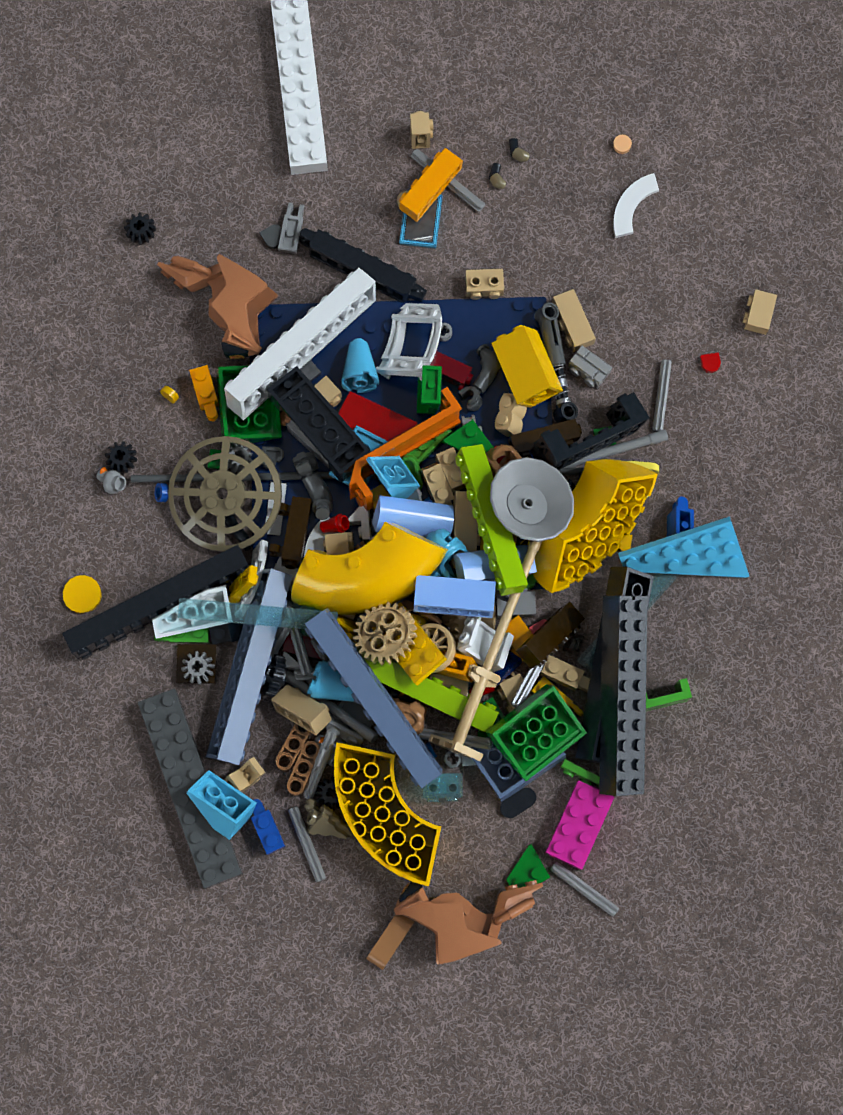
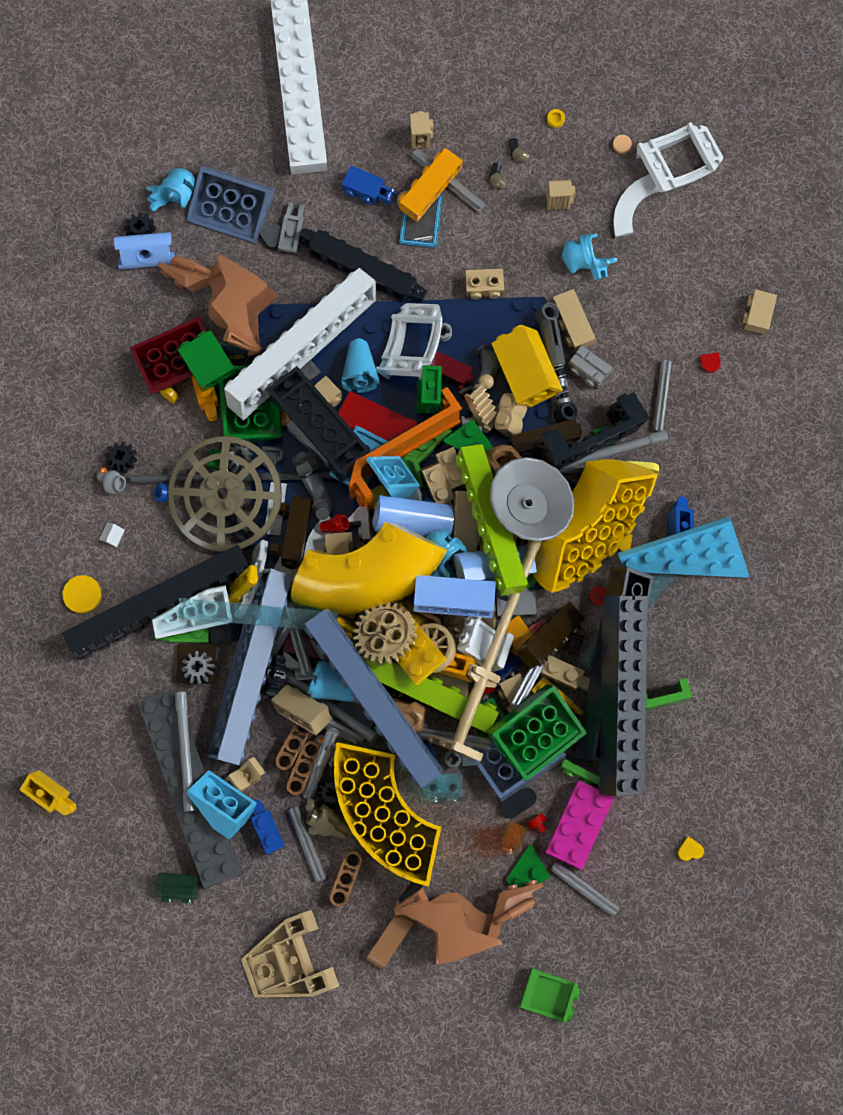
none -> yellow brick [19,770,76,815]
none -> white slope [99,523,125,547]
none -> light blue piece [114,232,175,270]
none -> dark red slope [130,317,206,395]
none -> medium azure piece [147,168,196,211]
none -> clear green brick [156,873,200,904]
none -> light grey piece [174,692,196,812]
none -> green panel [178,330,235,392]
none -> sand blue slope [186,166,275,244]
none -> tan wedge [241,910,339,998]
none -> medium nougat beam [330,851,362,907]
none -> blue brick [342,165,396,205]
none -> tan gear [464,374,500,433]
none -> clear orange brick [498,821,527,854]
none -> bright green panel [519,968,580,1023]
none -> red tile [526,813,547,833]
none -> tan brick [546,180,575,211]
none -> yellow tile [547,109,565,128]
none -> medium azure piece [562,233,617,280]
none -> red tile [589,586,606,606]
none -> white wedge [636,123,723,192]
none -> yellow tile [678,836,704,861]

